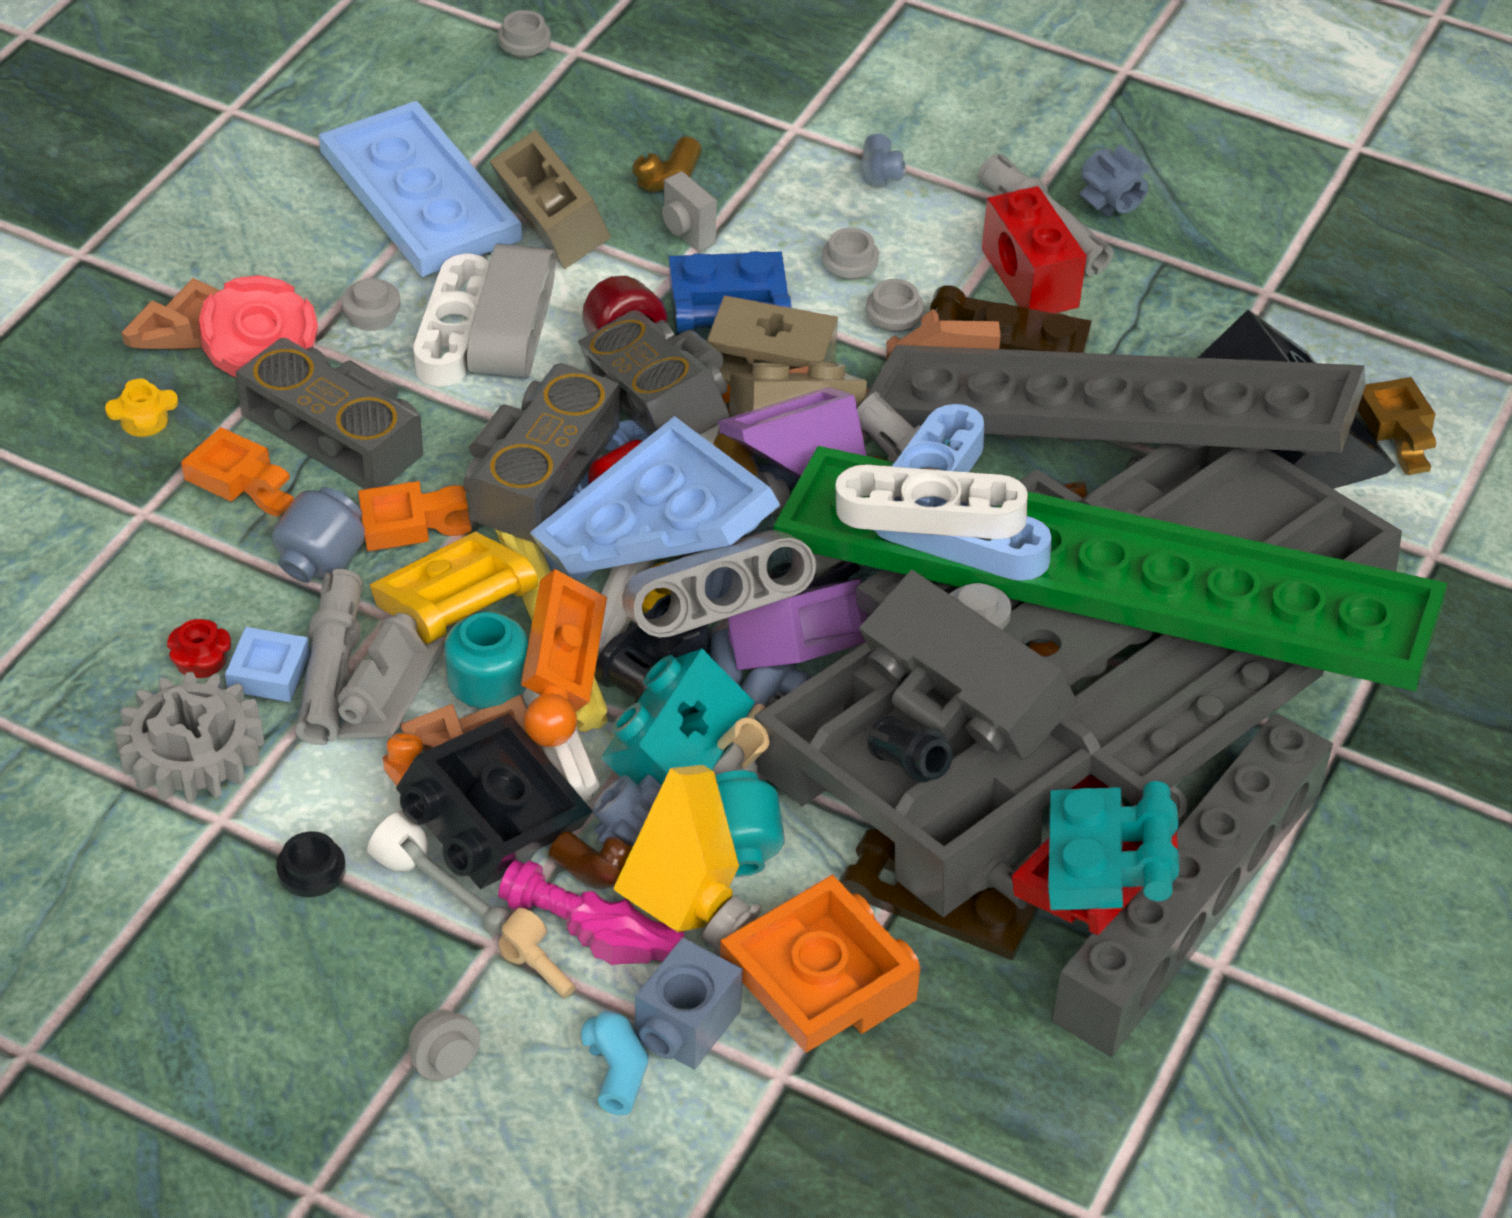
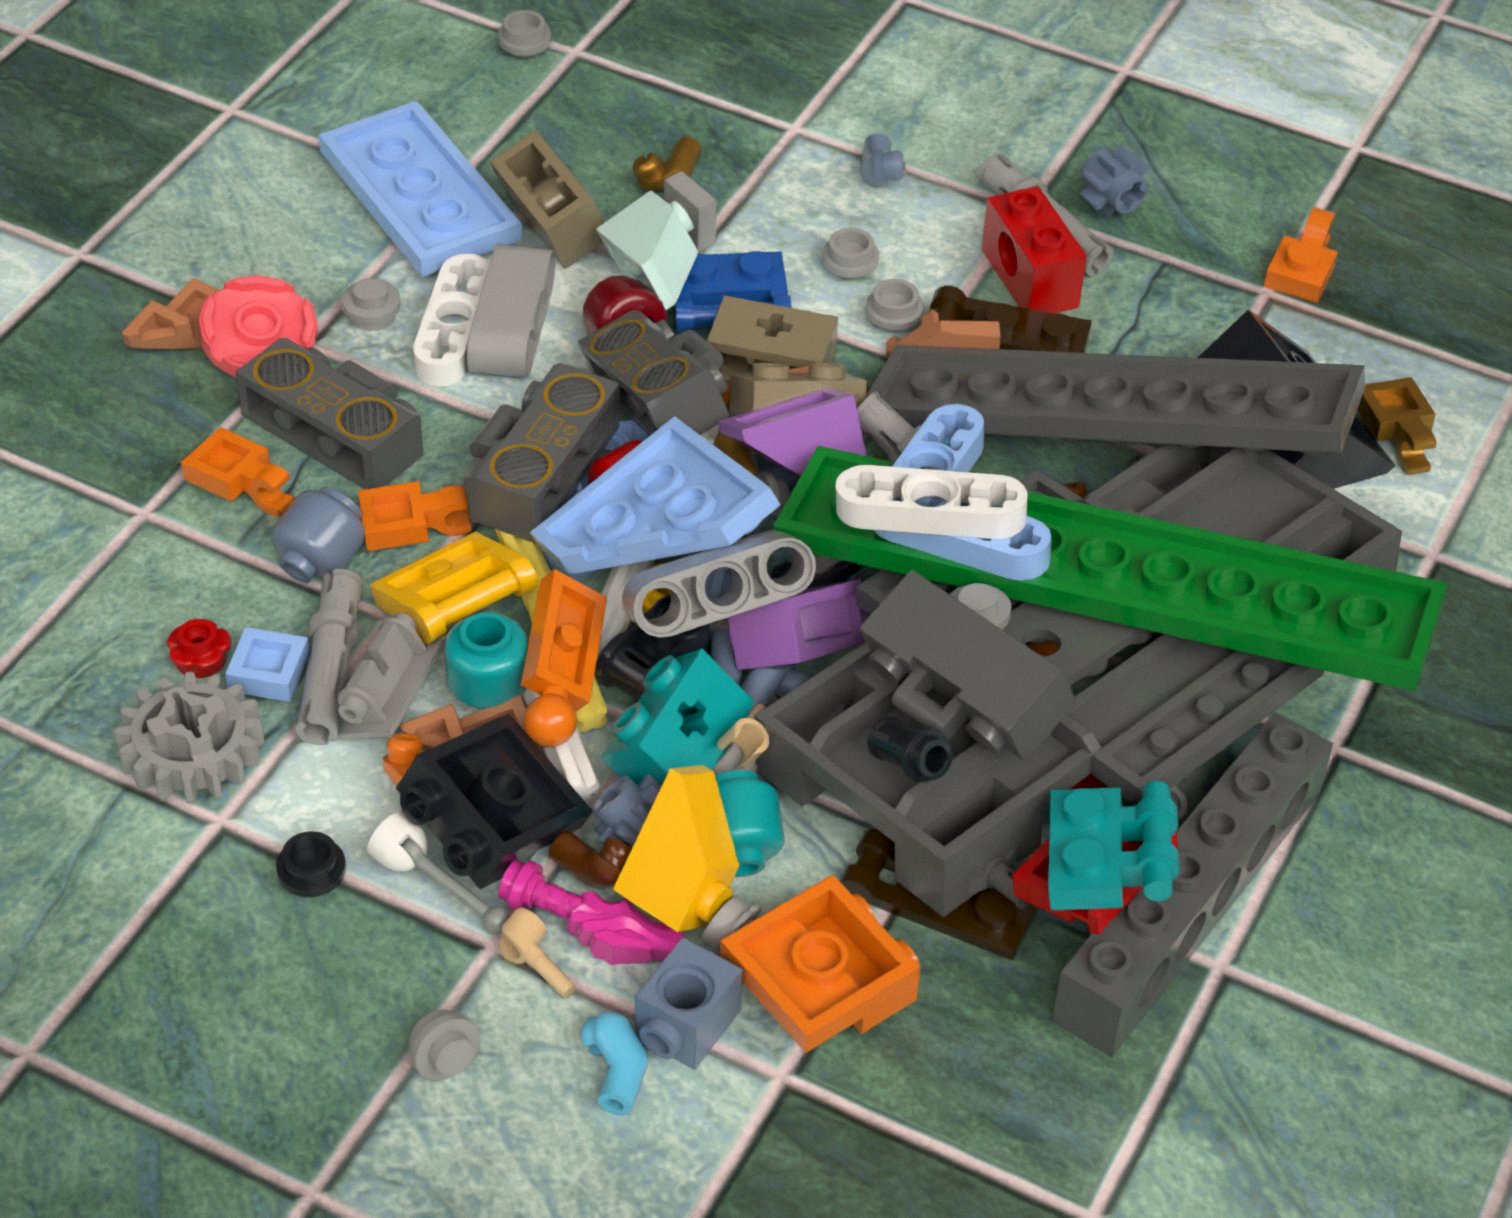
yellow plate [105,379,178,437] -> none
none -> light aqua slope [596,190,698,310]
none -> orange plate [1264,207,1338,304]

